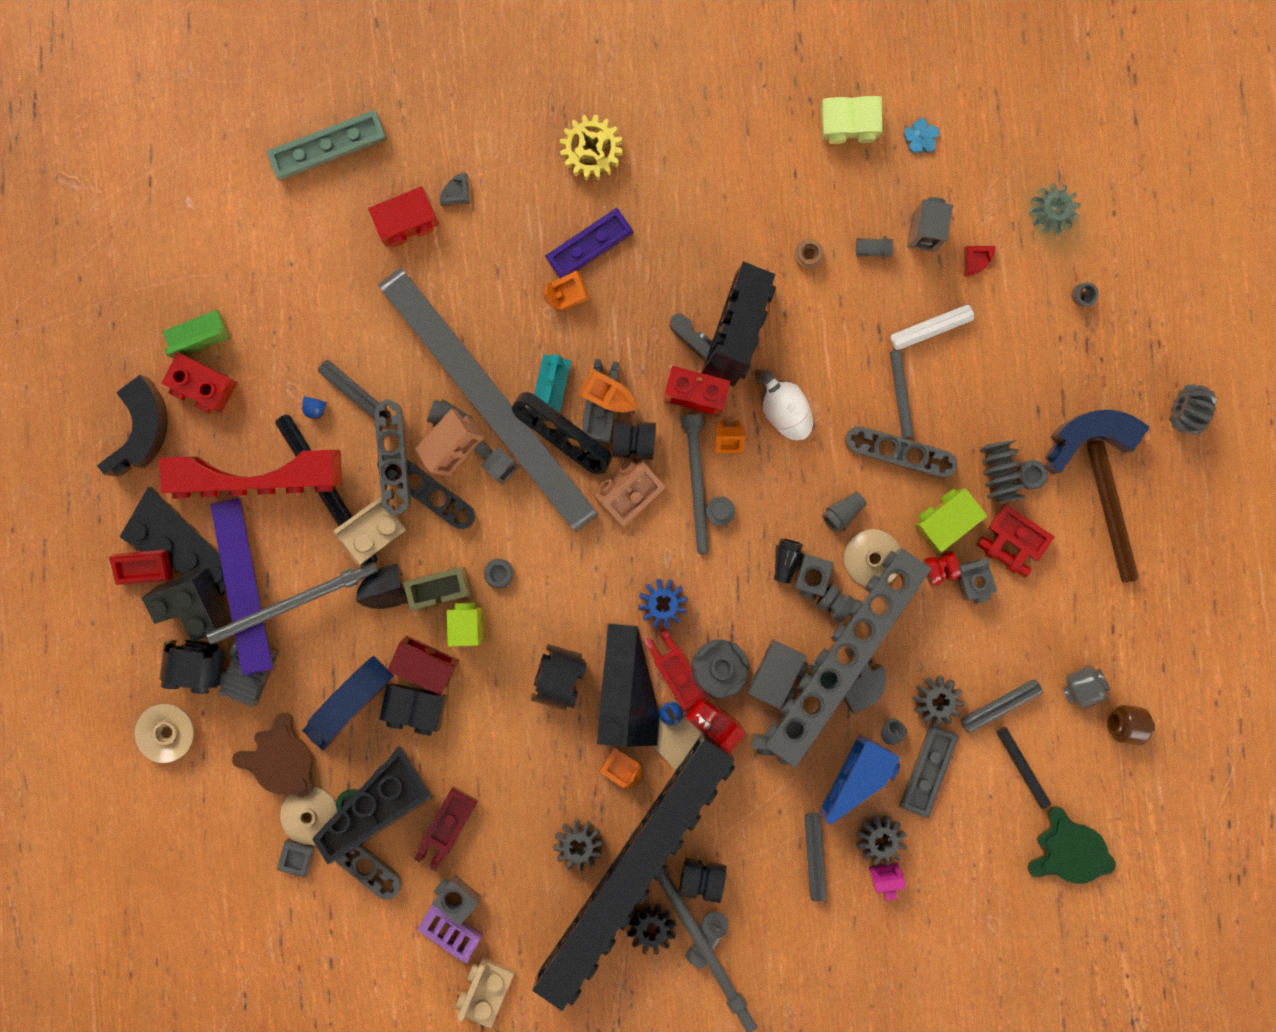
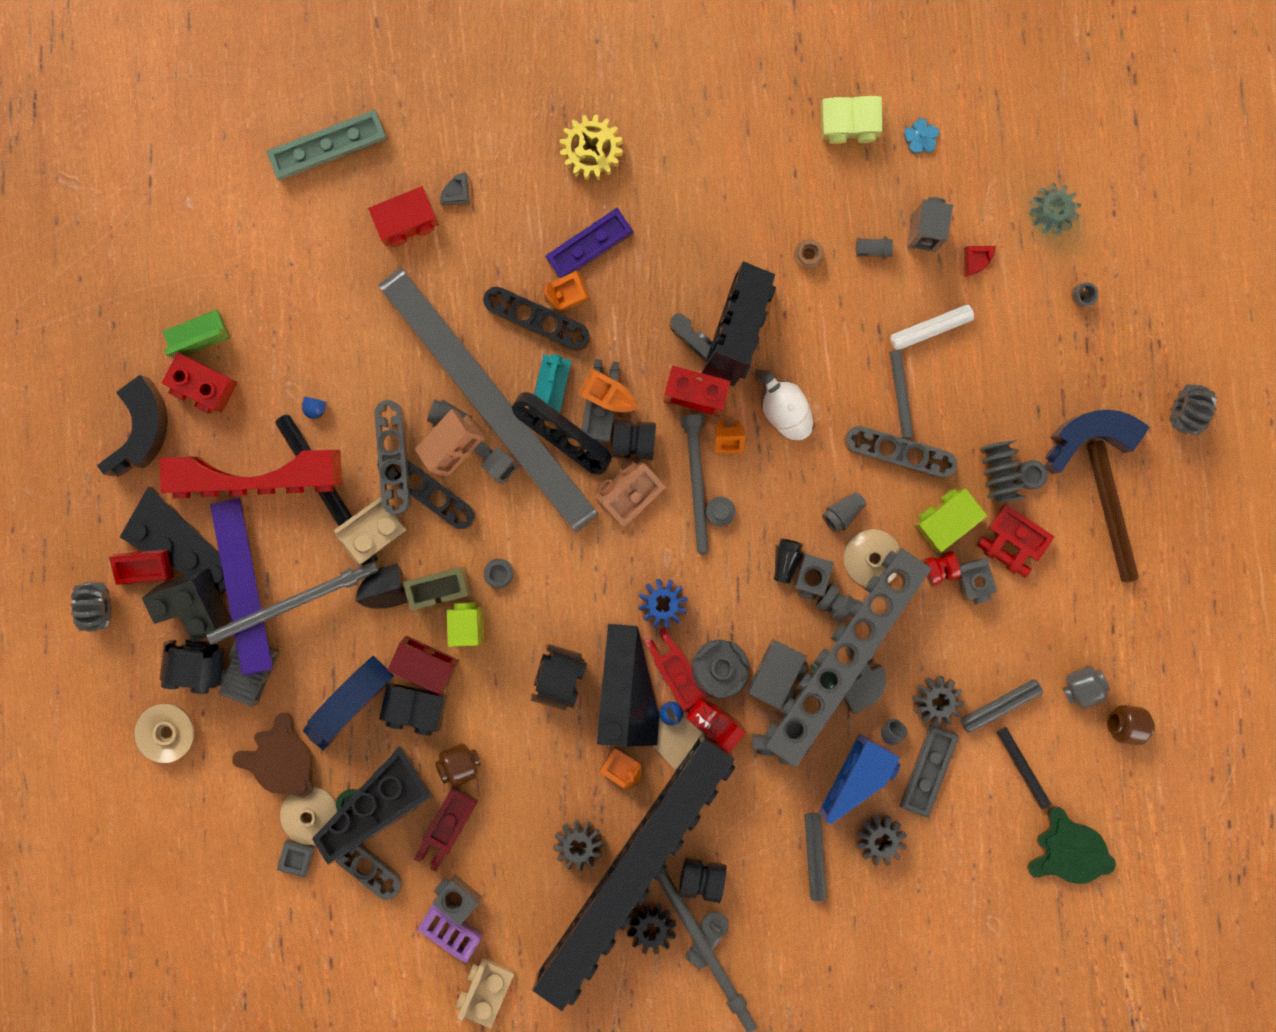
dark grey axle [318,360,392,420] -> none
dark pink tile [869,862,905,901] -> none
none -> dark grey gear [70,582,112,632]
none -> reddish brown head [435,743,481,787]
none -> black beam [483,287,590,351]

